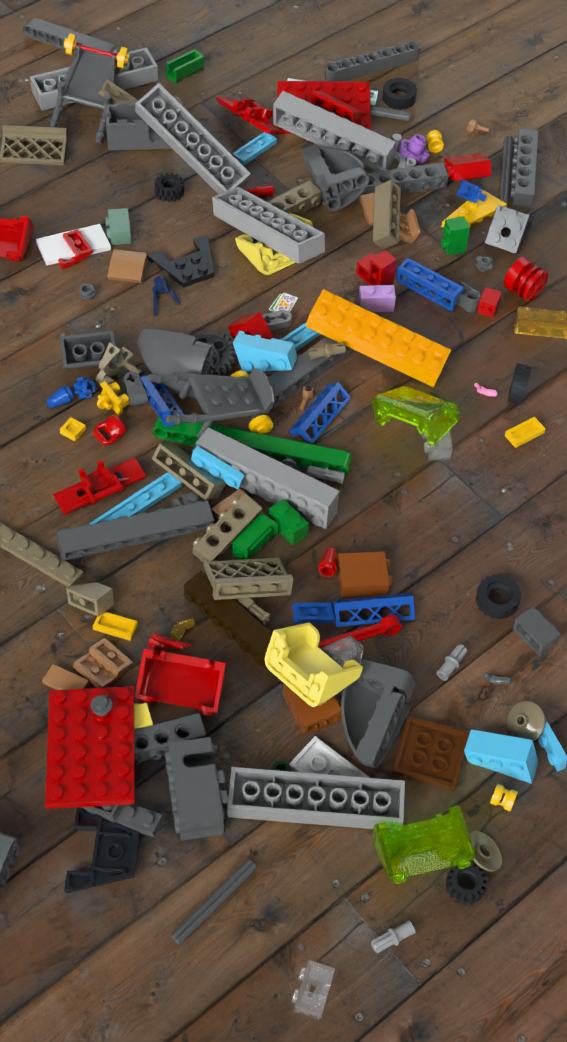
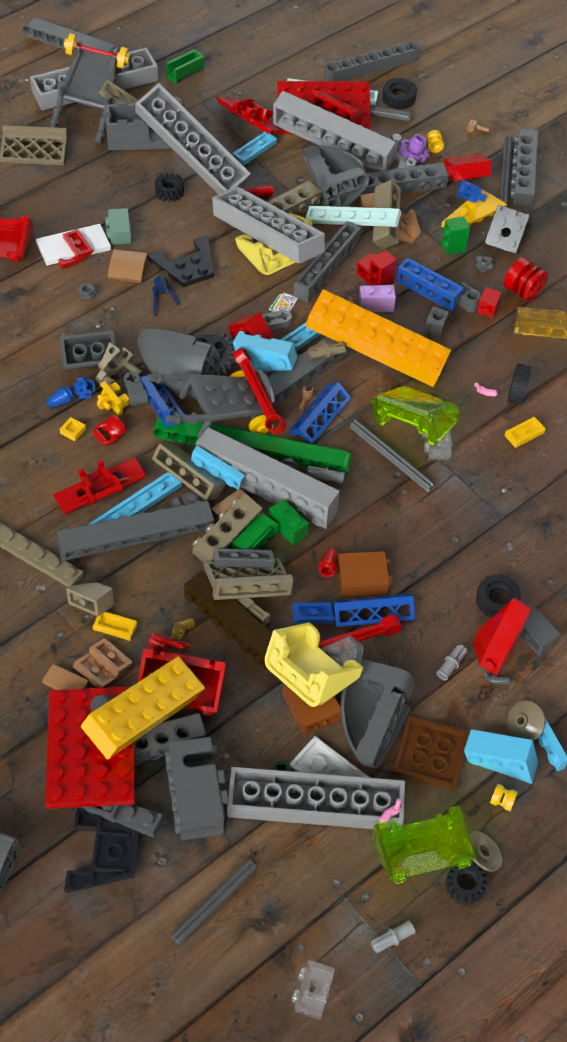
none -> yellow brick [81,656,205,760]
none -> dark grey plate [213,549,275,568]
none -> red piece [232,347,287,435]
none -> dark grey brick [293,221,361,303]
none -> light aqua plate [305,206,402,227]
none -> dark grey axle [350,420,434,491]
none -> bright pink piece [379,798,402,825]
none -> dark grey brick [424,307,449,337]
none -> red wedge [473,598,532,676]

